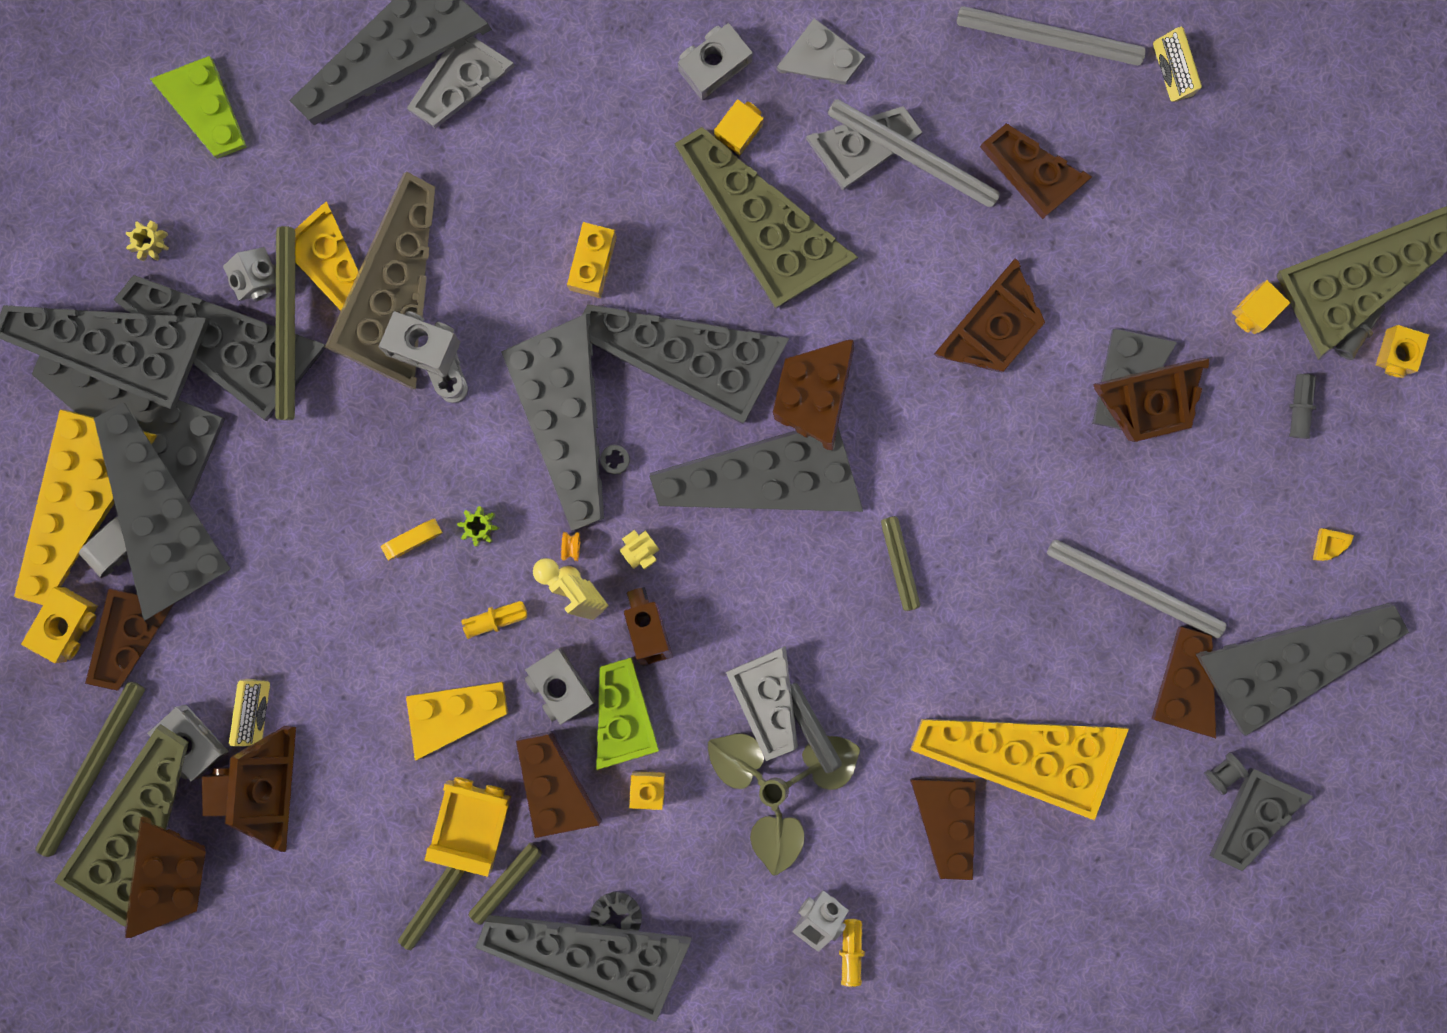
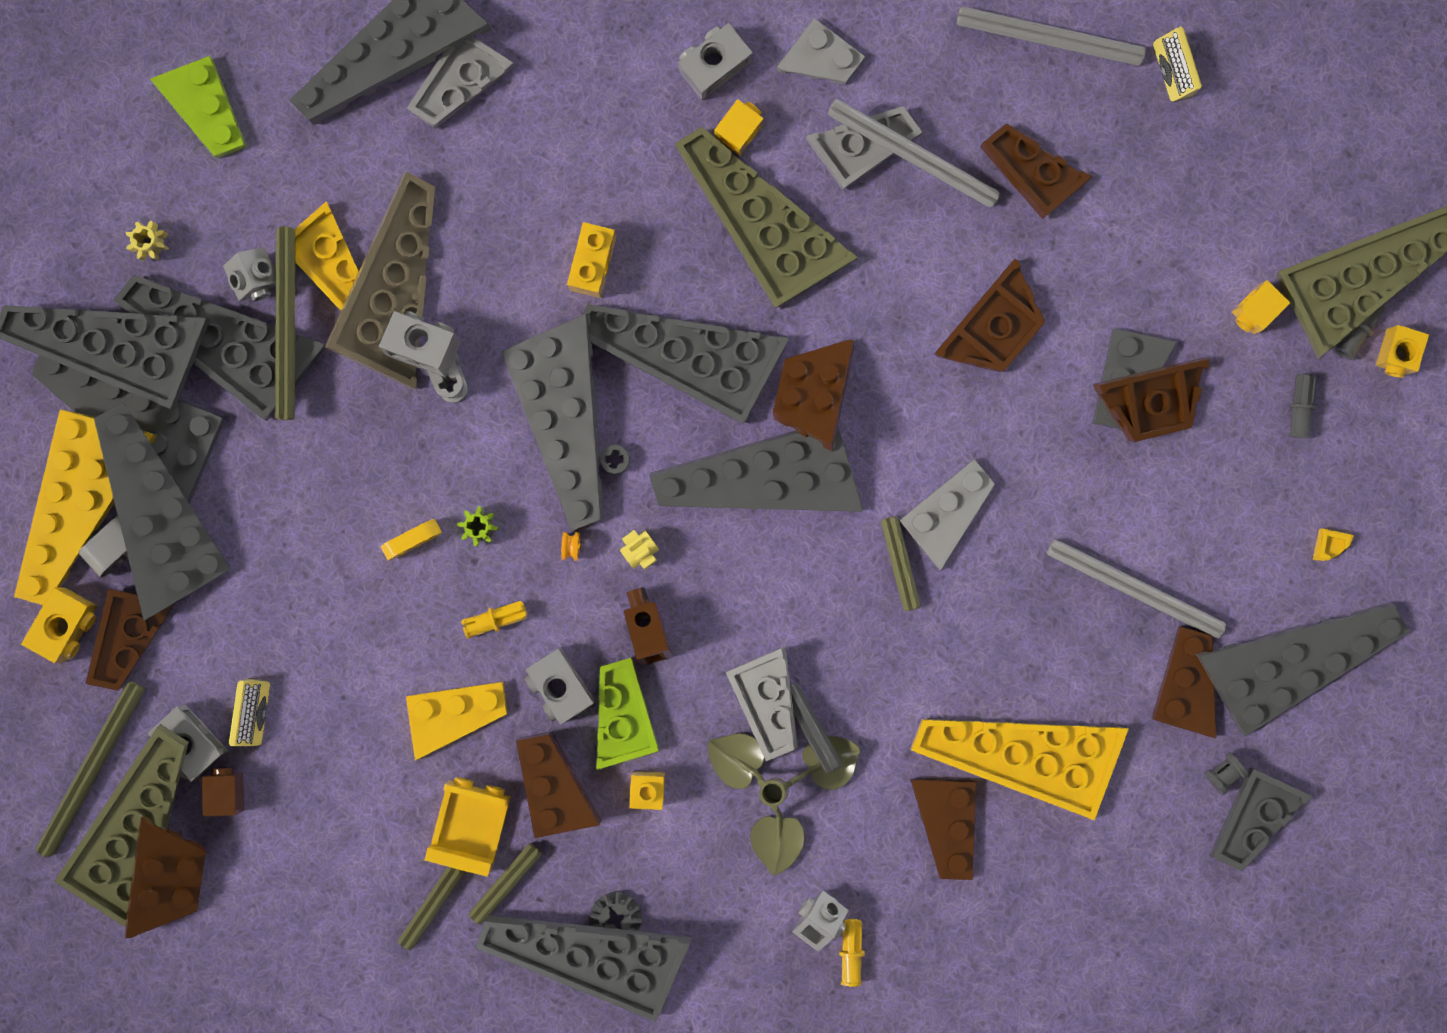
reddish brown wing [225,726,296,852] -> none
light yellow gear [533,558,609,620] -> none
none -> light grey wing [899,459,995,571]

